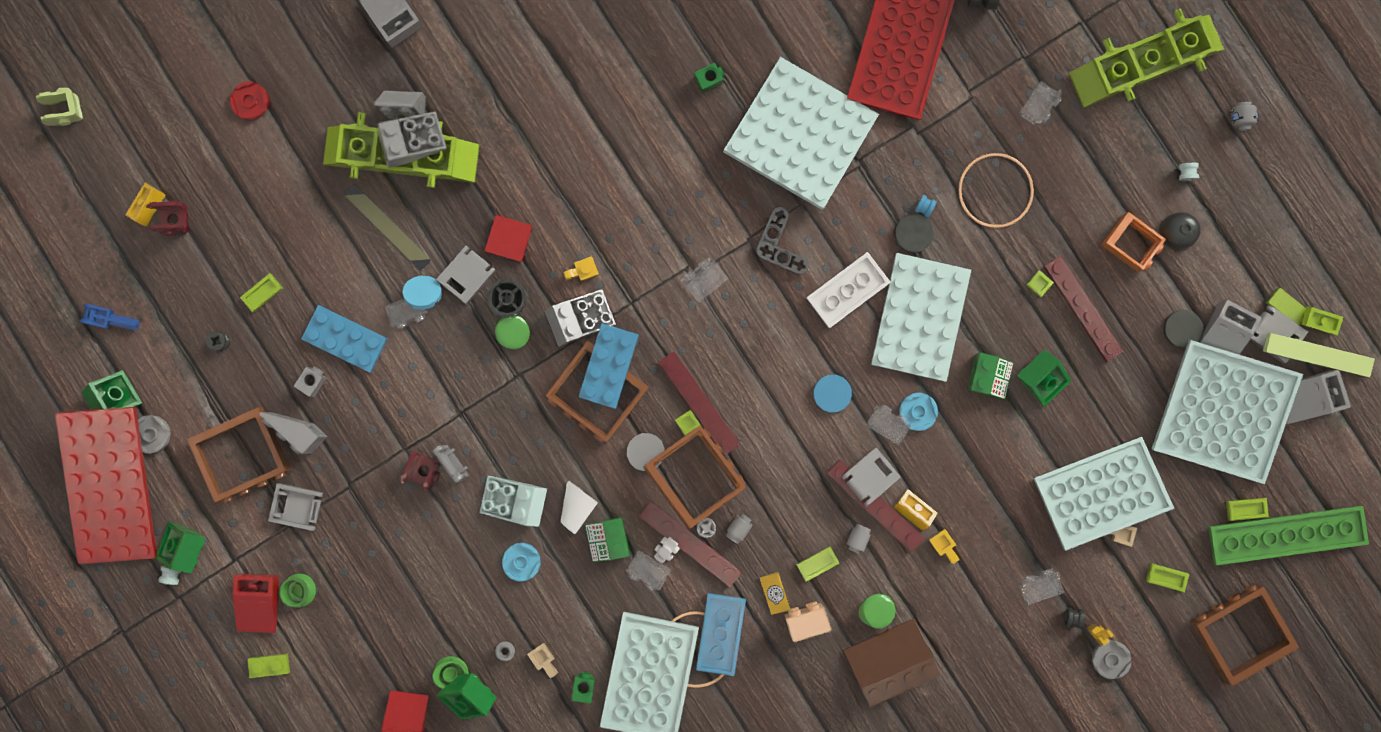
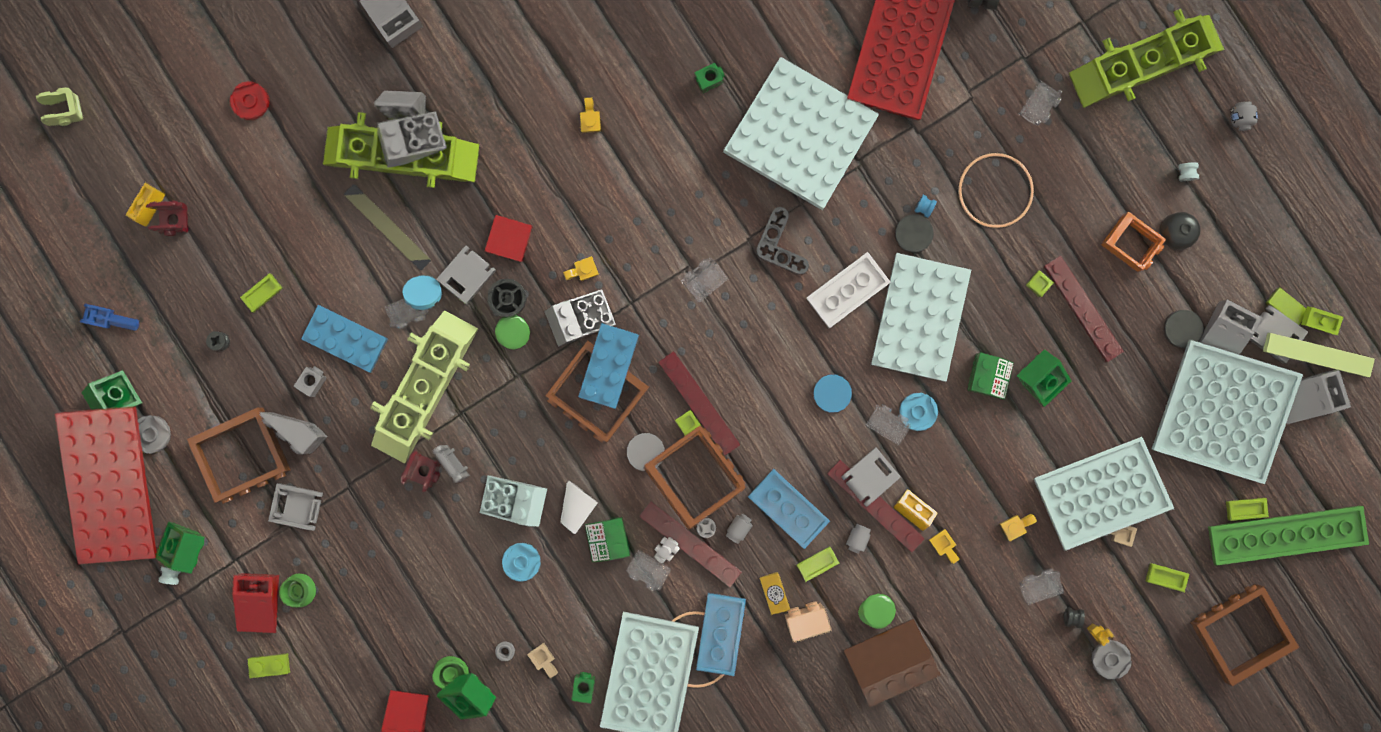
none -> yellowish green piece [370,311,478,464]
none -> yellow plate [580,98,601,133]
none -> dark azure tile [748,469,830,549]
none -> yellow plate [1000,514,1037,541]

